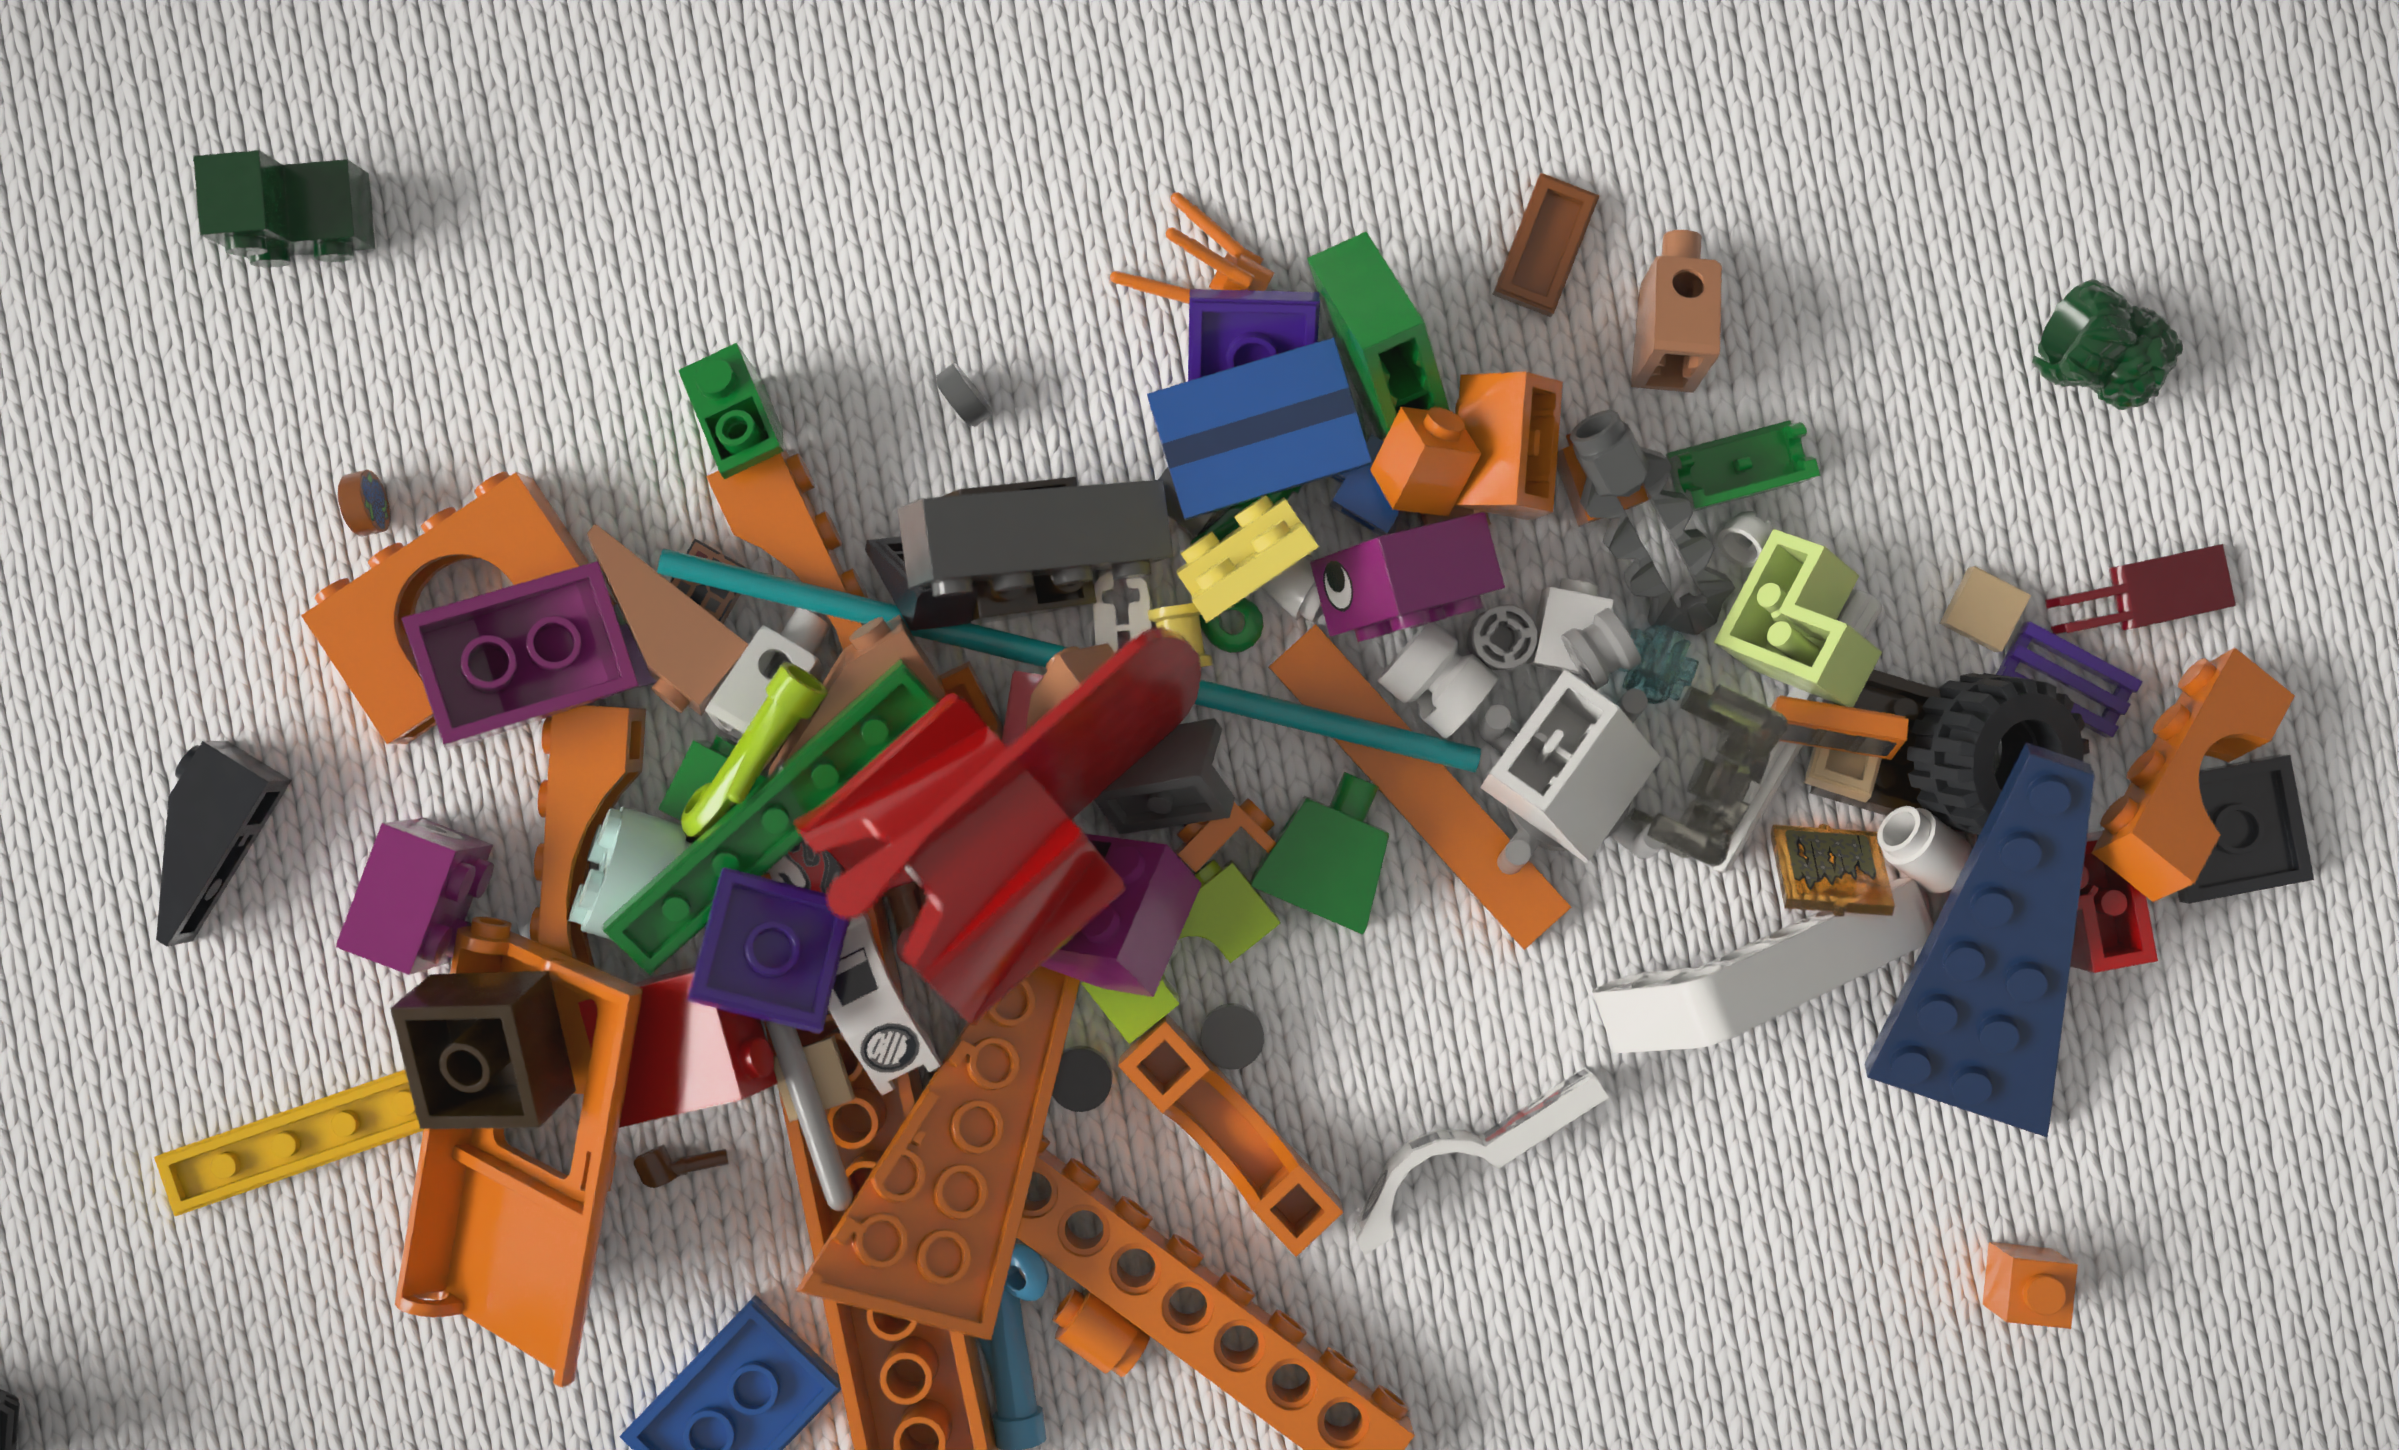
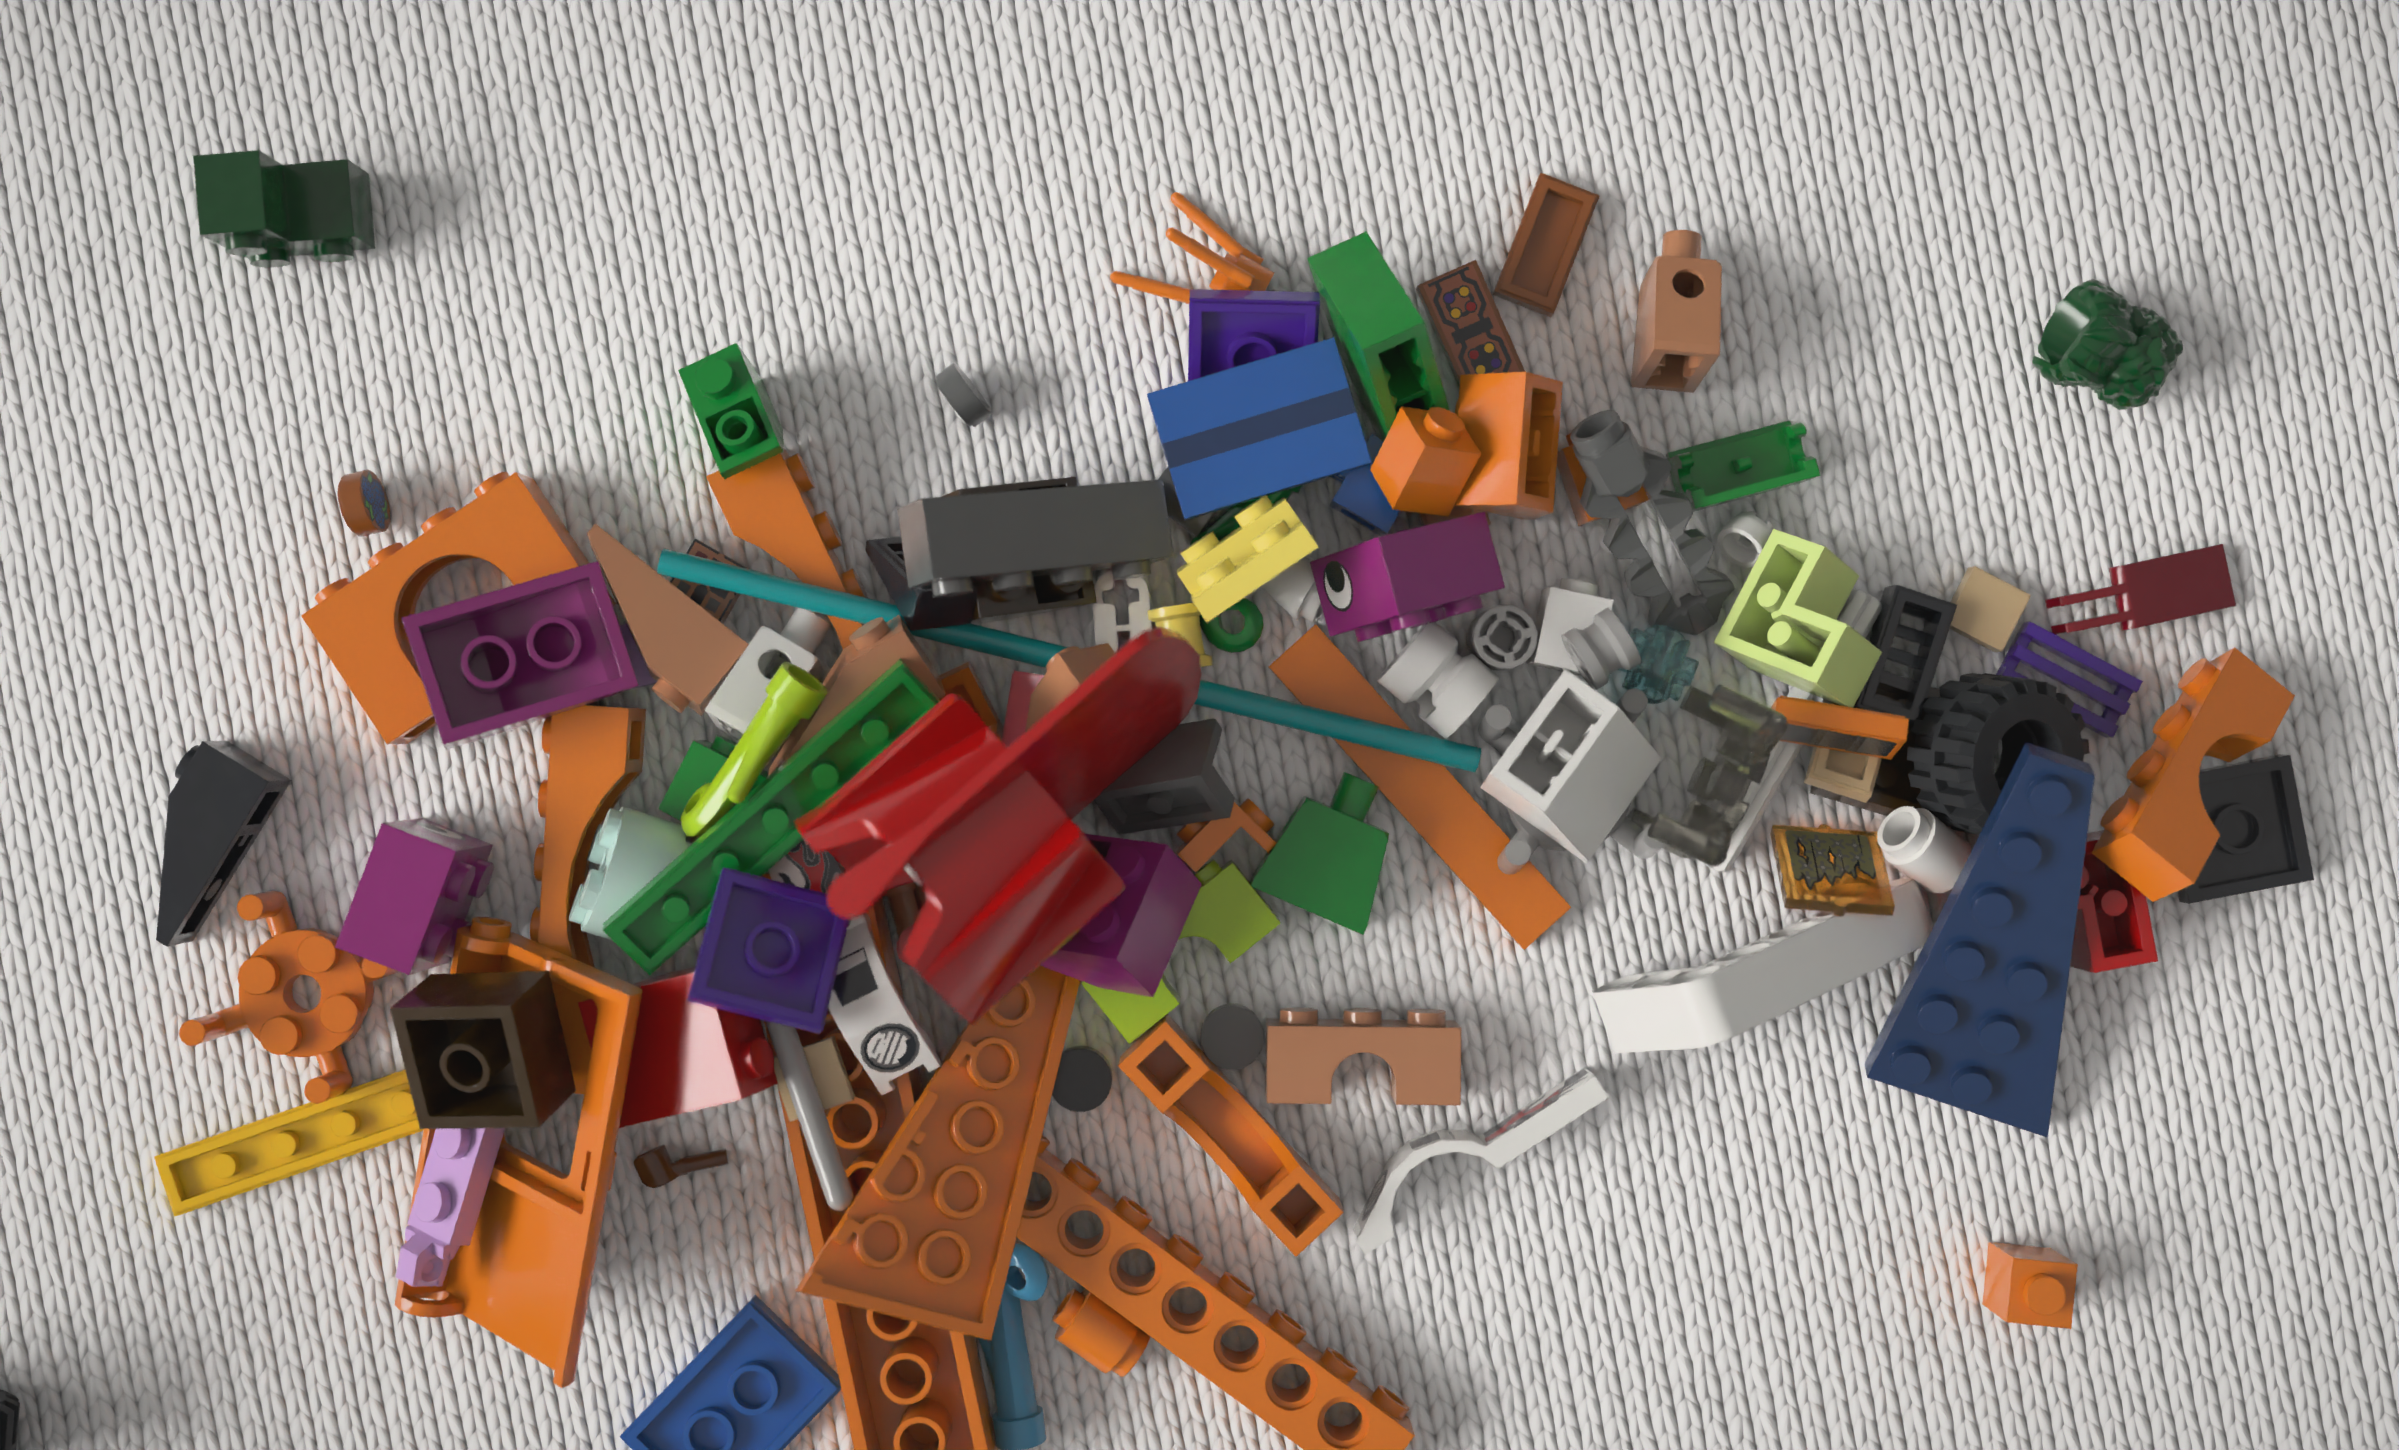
none -> orange plate [179,891,400,1104]
none -> lavender hinge [396,1128,505,1287]
none -> nougat arch [1265,1007,1461,1105]
none -> tile [1416,260,1525,388]
none -> black slope [1854,585,1957,726]

